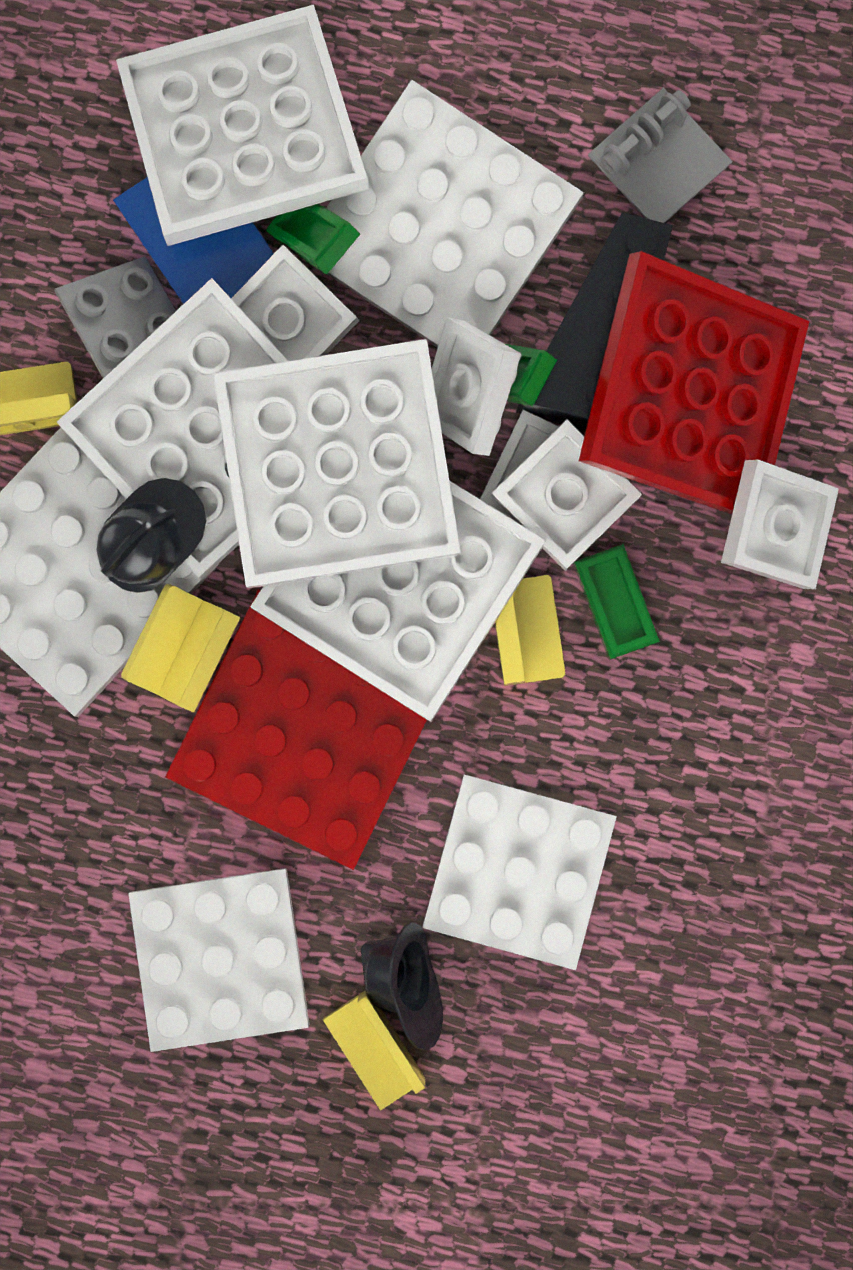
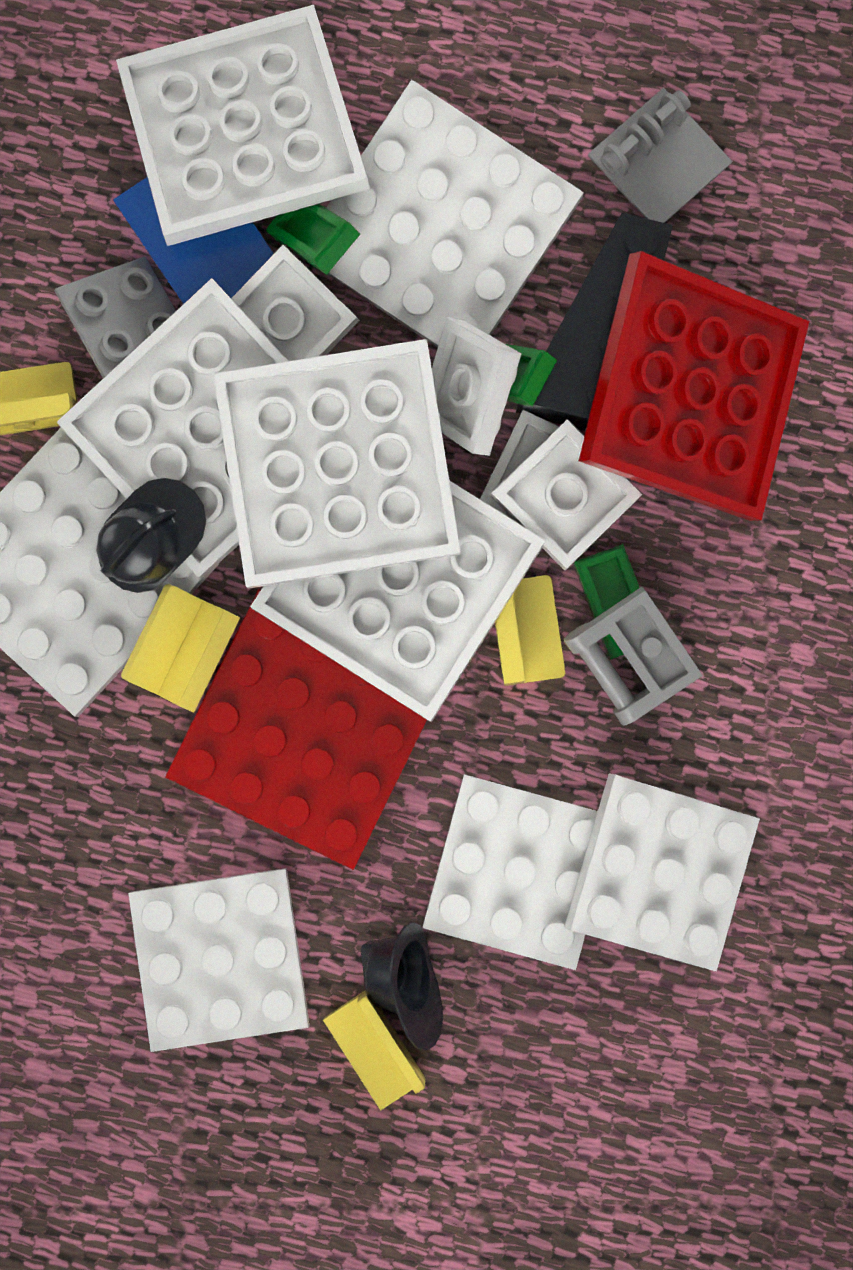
white plate [721,460,839,589] -> none
none -> light grey plate [564,587,703,726]
none -> white plate [564,773,760,972]

